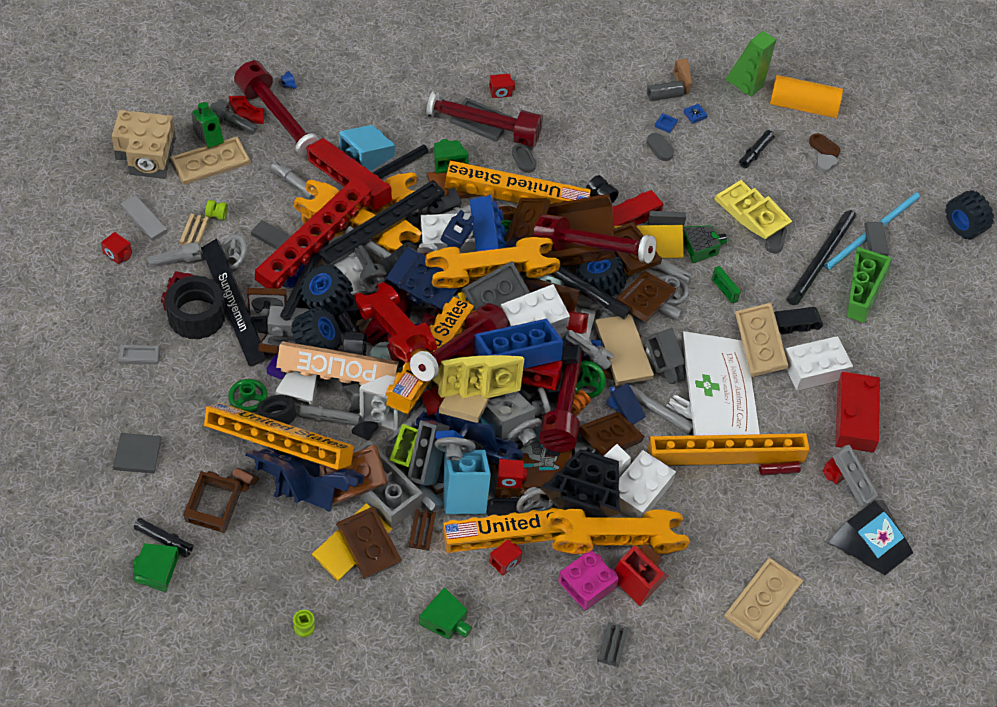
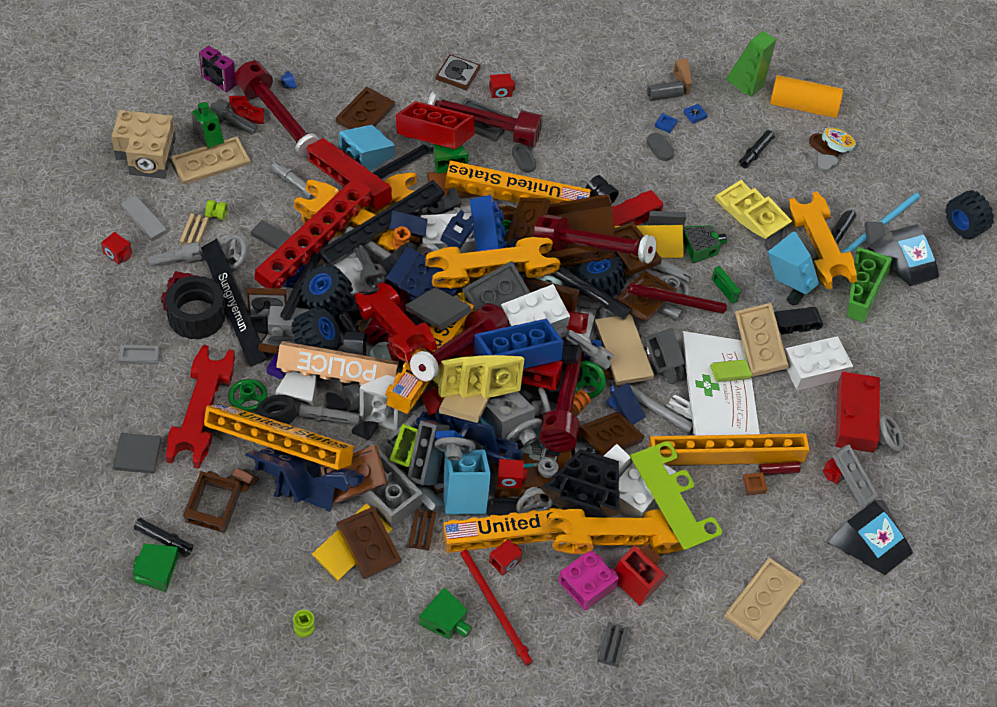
none -> red piece [166,345,235,468]
none -> magenta piece [199,45,236,93]
none -> black tile [327,392,347,411]
none -> reddish brown plate [336,87,395,129]
none -> dark blue tile [388,211,428,238]
none -> orange bush [391,226,411,250]
none -> red brick [395,101,475,149]
none -> dark grey tile [405,287,472,330]
none -> tile [436,54,480,91]
none -> red bar [460,549,533,666]
none -> light grey plate [538,458,558,478]
none -> dark red axle [627,283,727,314]
none -> lime piece [629,441,722,550]
none -> lime tile [710,359,752,382]
none -> dark orange tile [742,472,768,495]
none -> medium azure slope [767,231,819,294]
none -> light orange piece [789,191,857,290]
none -> tile [822,128,856,153]
none -> black wedge [867,224,939,286]
none -> light grey piece [879,415,903,452]

